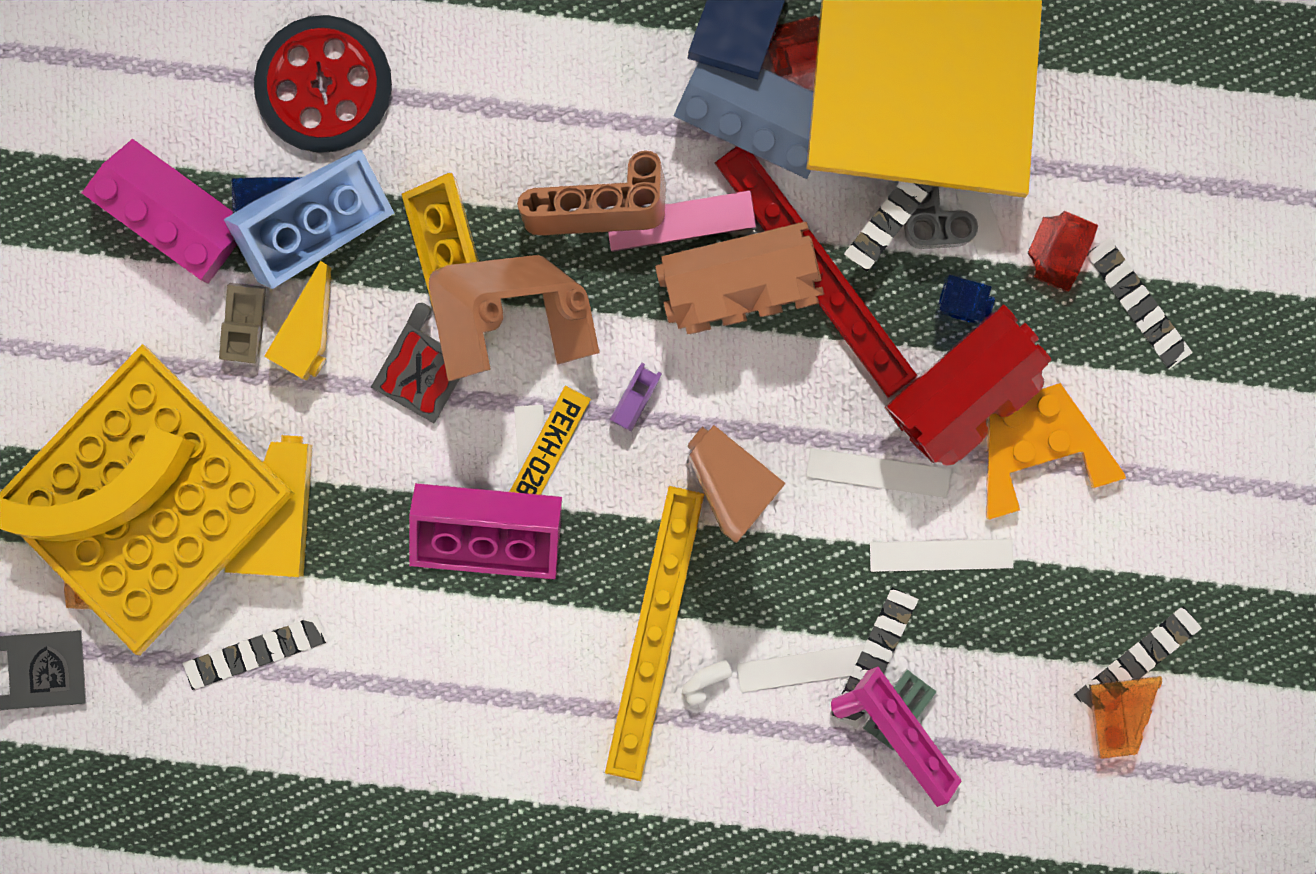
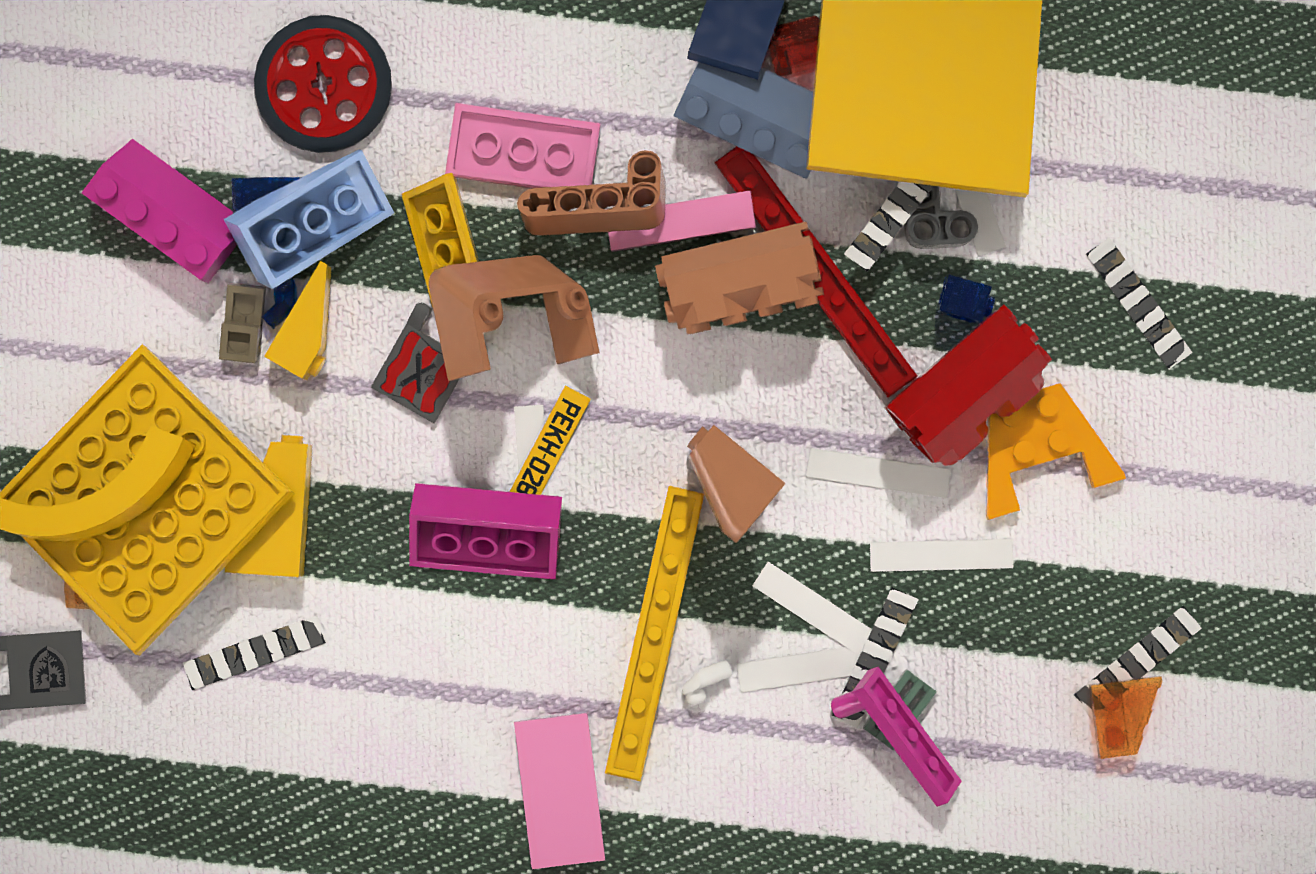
medium lavender bar [609,363,662,432] -> none
clear red slope [1027,211,1098,293] -> none
none -> clear blue arm [261,278,298,330]
none -> bright pink tile [445,103,601,189]
none -> bright pink tile [514,712,605,869]
none -> white sticker [752,562,872,656]

